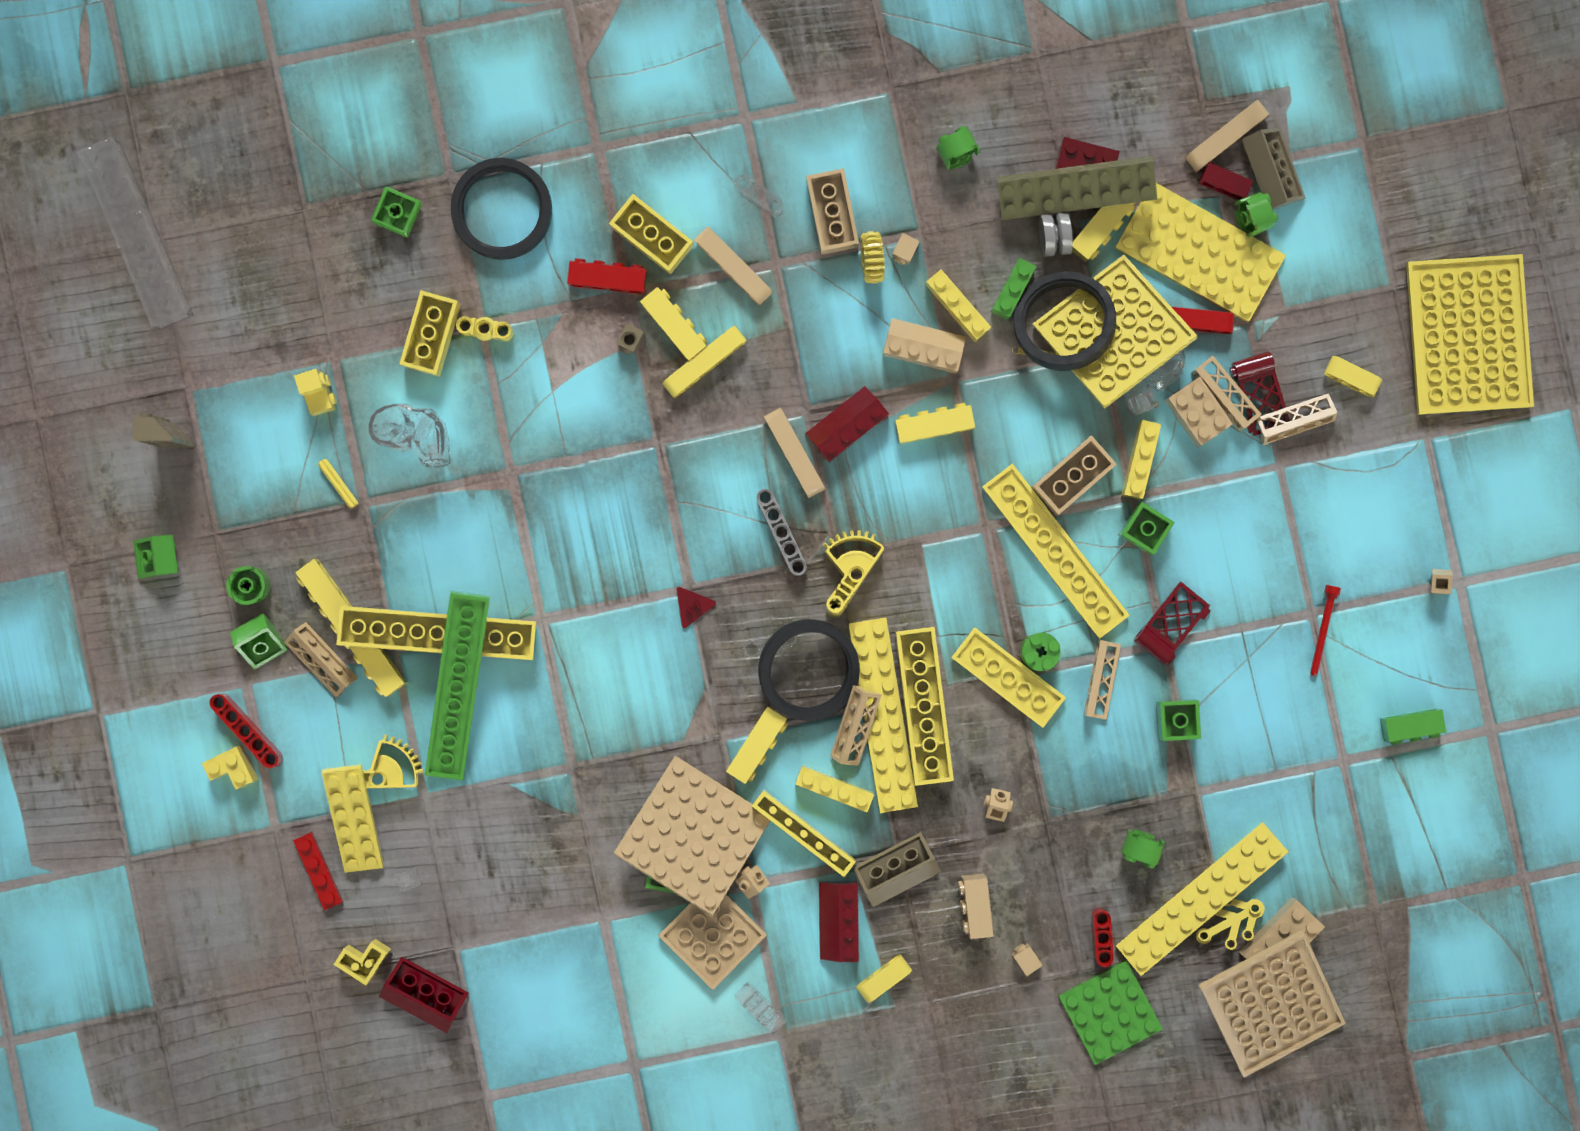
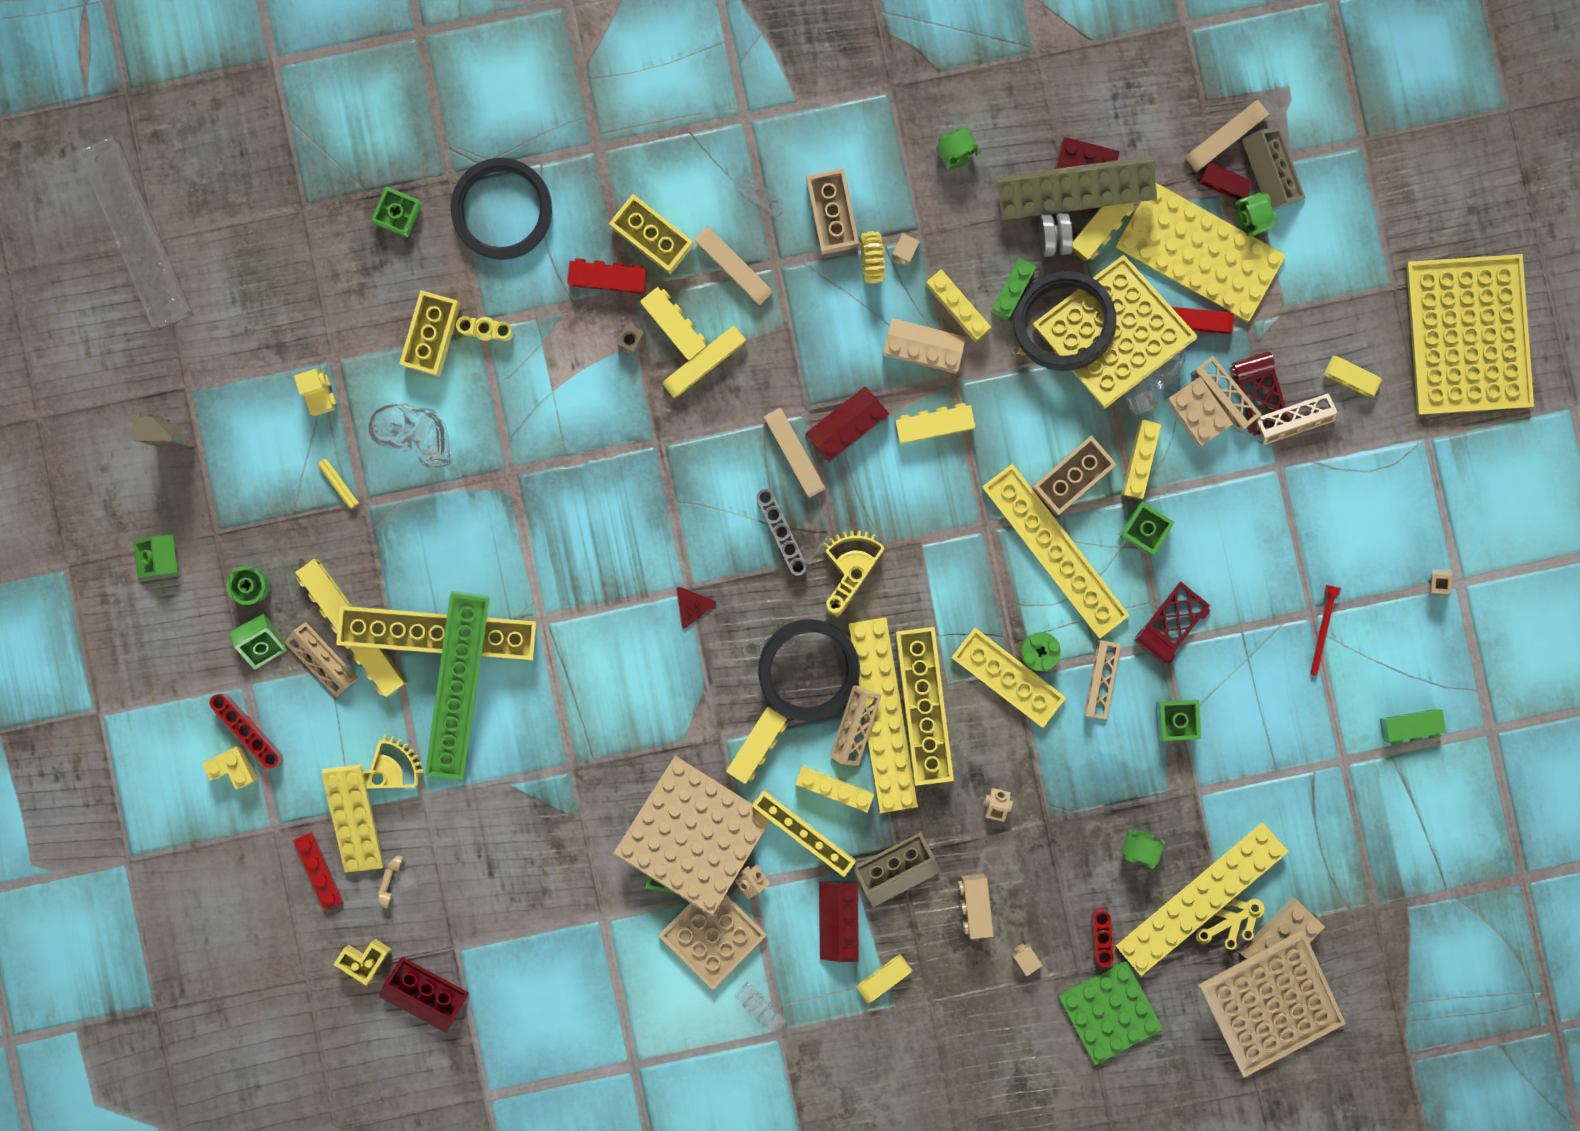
none -> tan bar [378,855,404,909]

